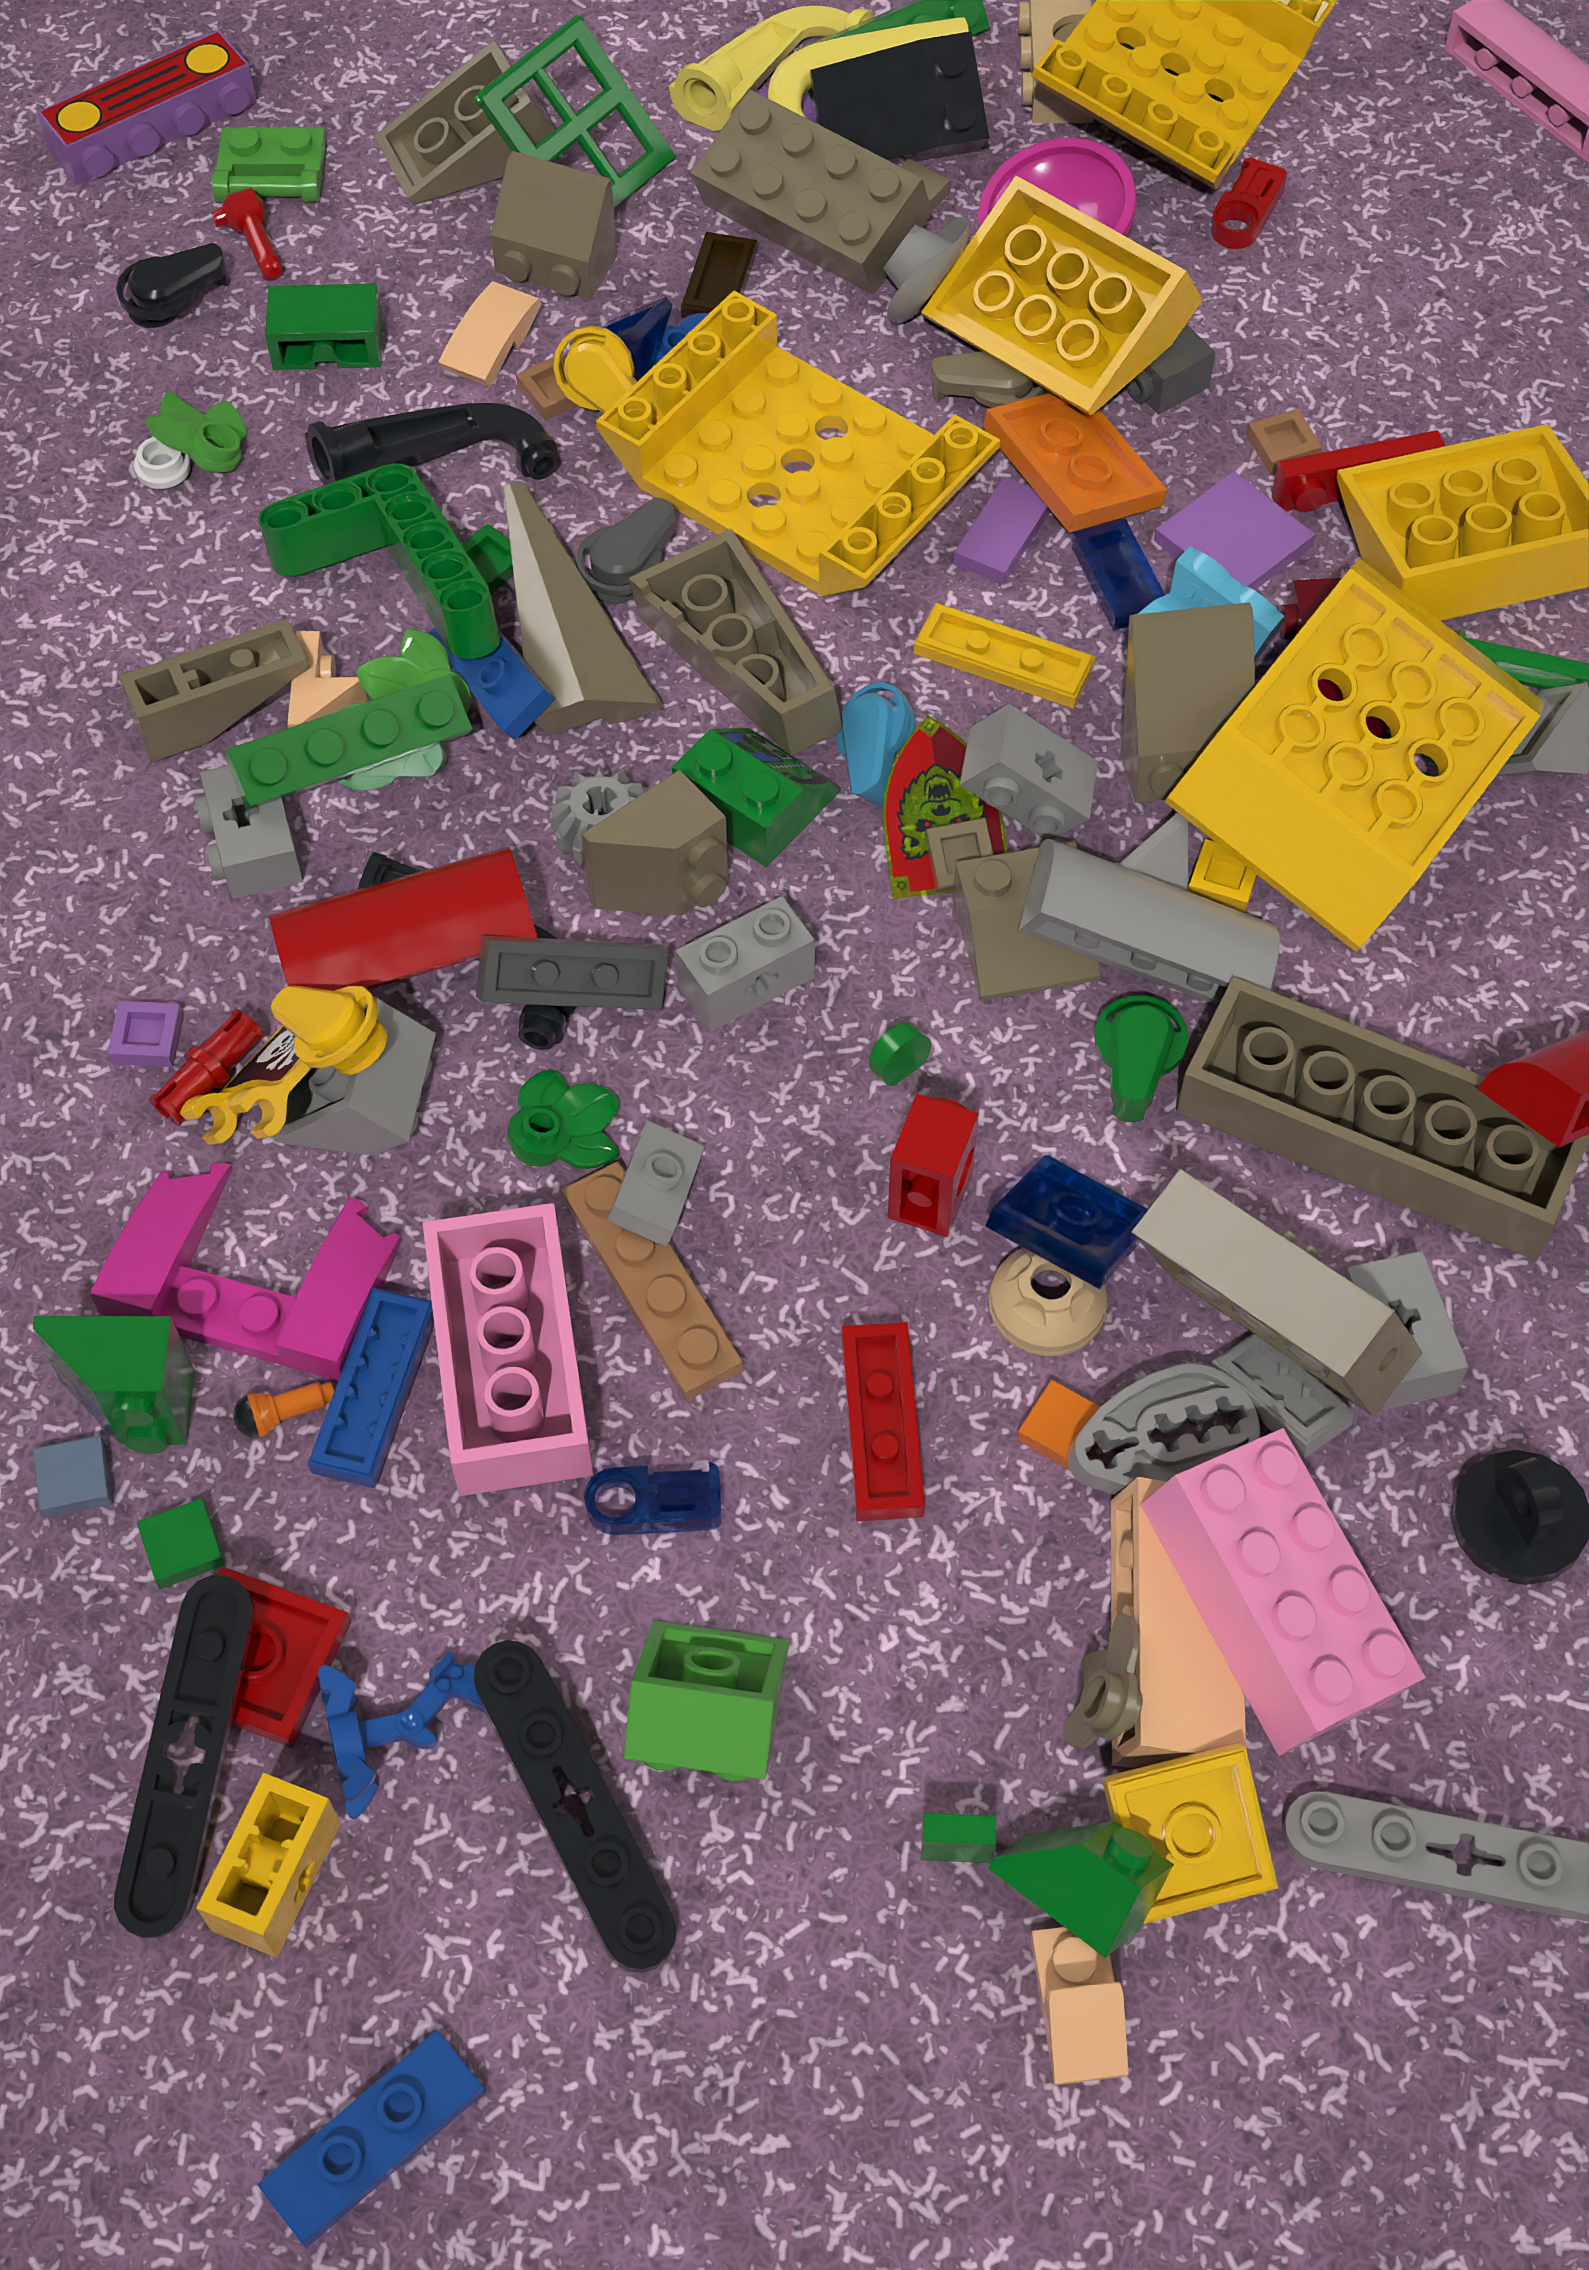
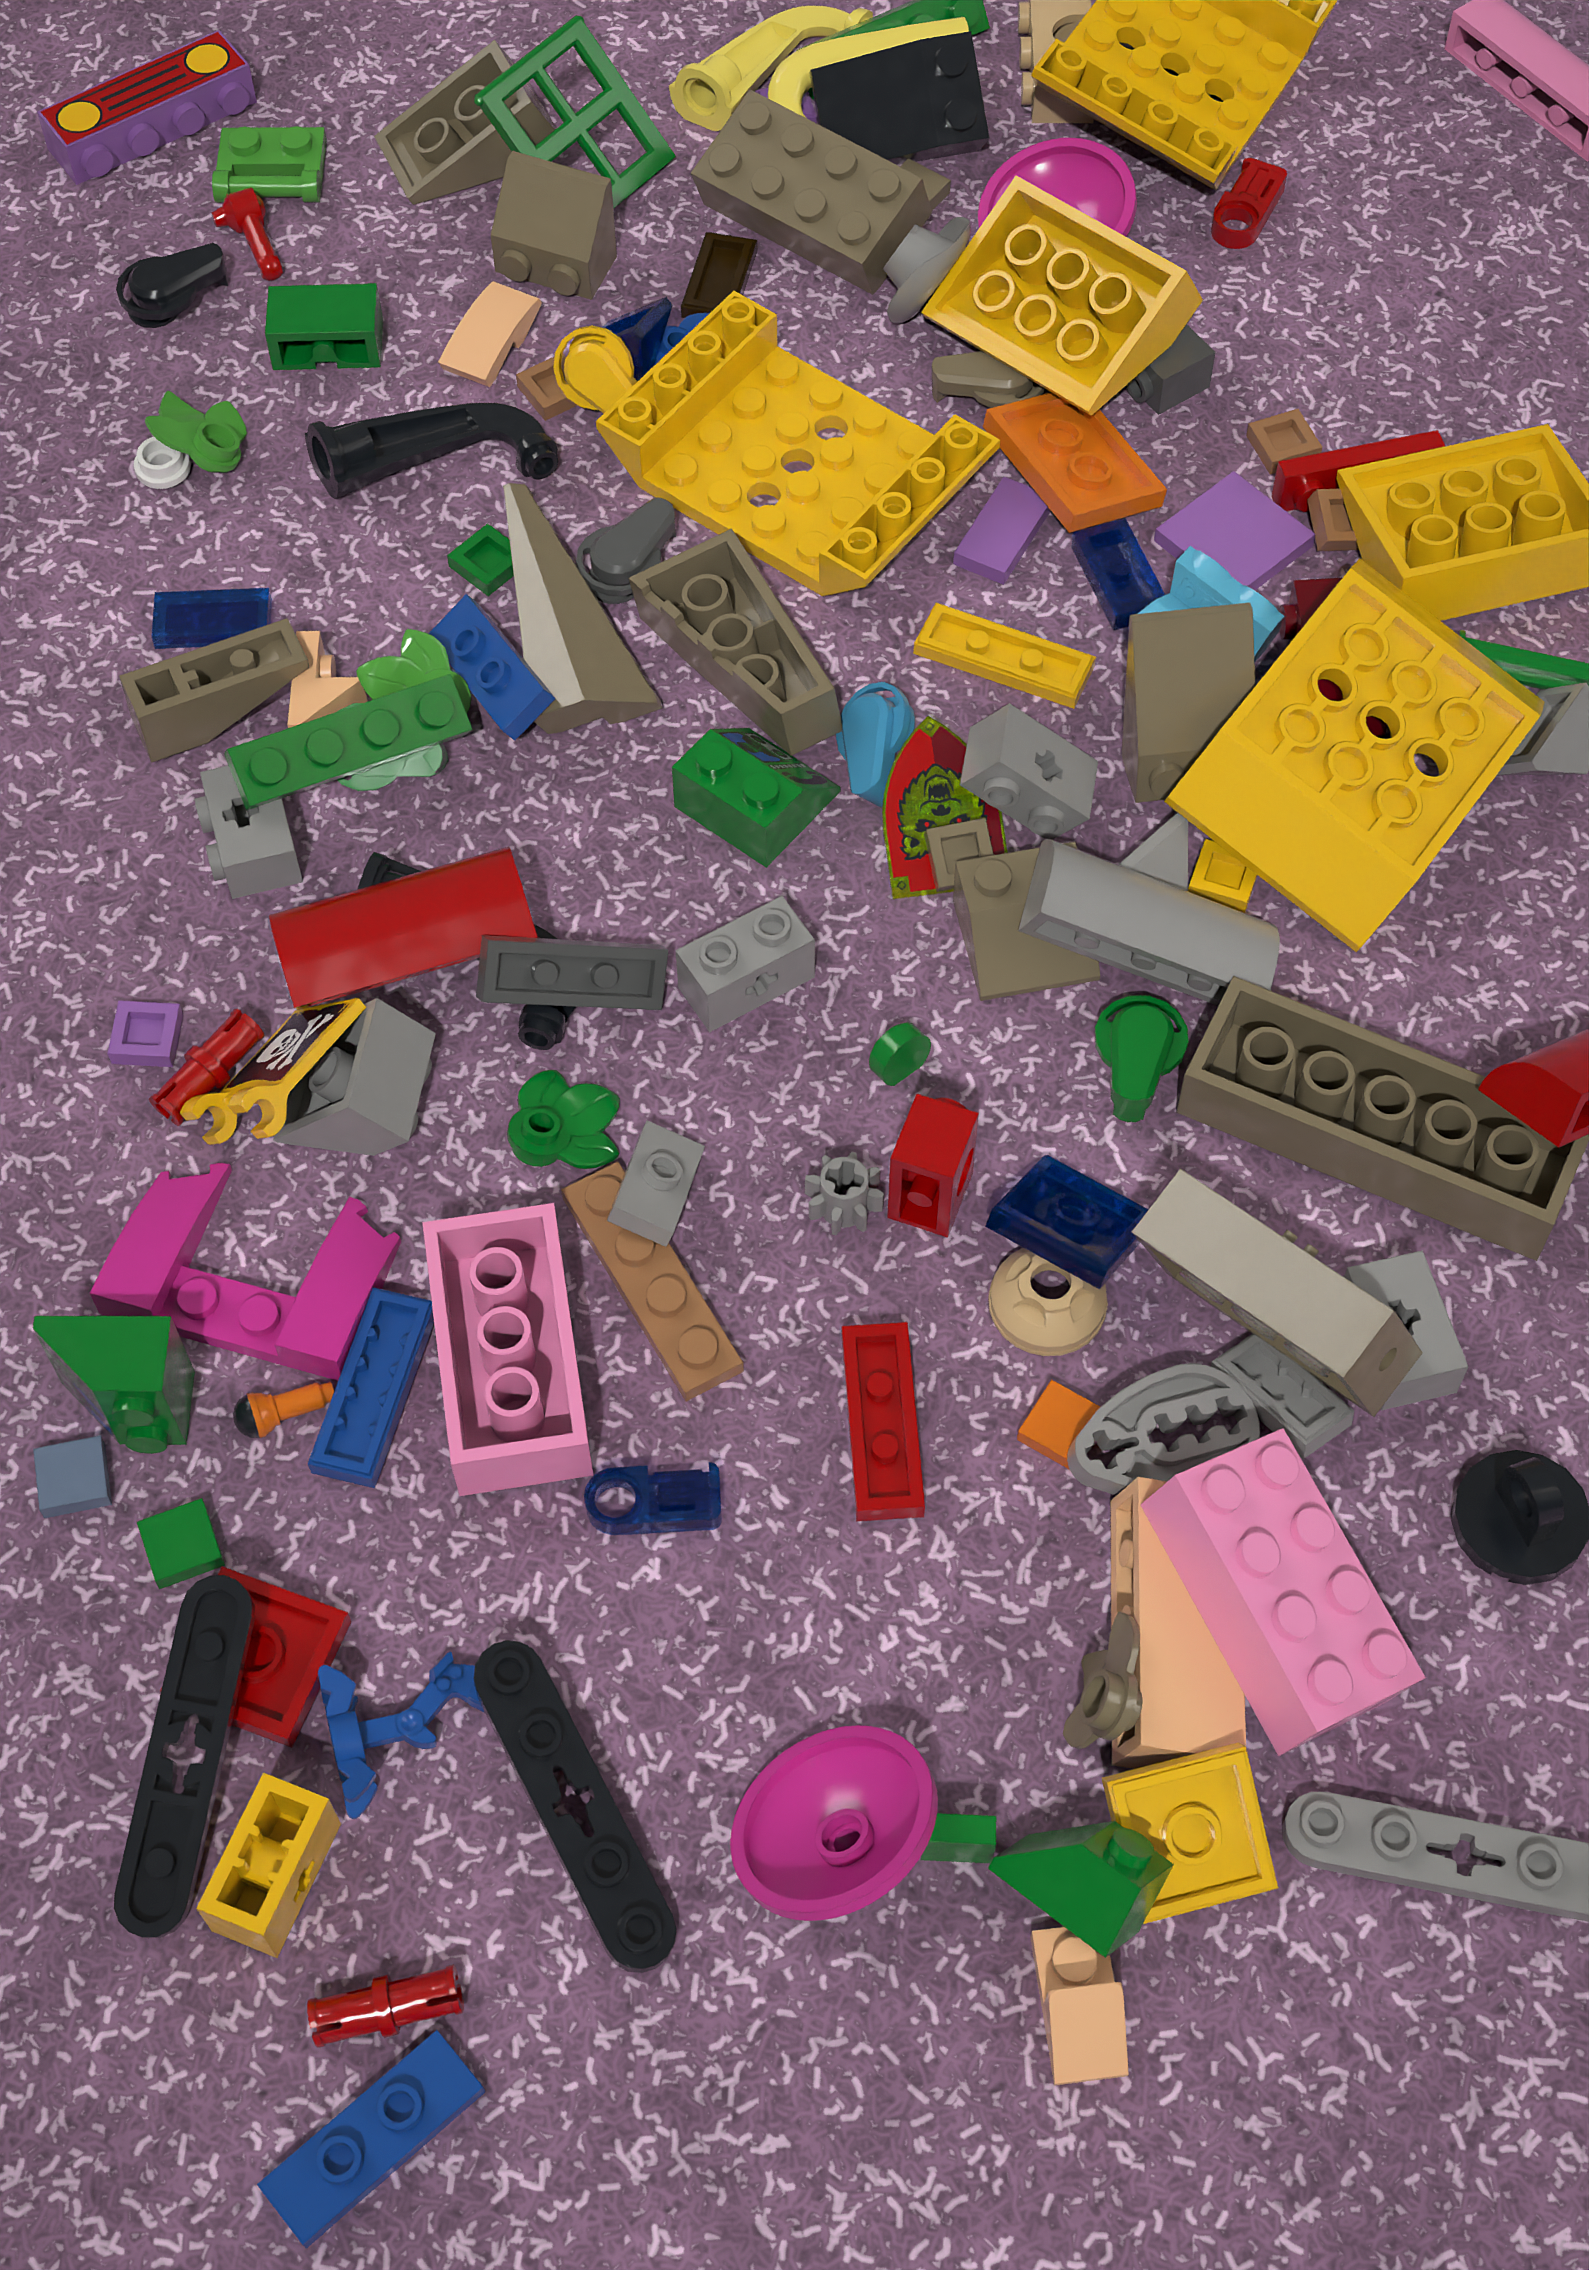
green beam [258,464,501,659] -> none
yellow piece [271,986,388,1075] -> none
light grey gear [550,766,645,867] -> none
dark tan slope [581,770,729,916] -> none
bright green slope [624,1620,790,1781] -> none
none -> clear blue tile [151,588,272,649]
none -> red pin [307,1964,464,2048]
none -> dark pink dish [730,1725,938,1921]
none -> light grey gear [805,1152,884,1235]
none -> medium nougat plate [1307,489,1359,551]

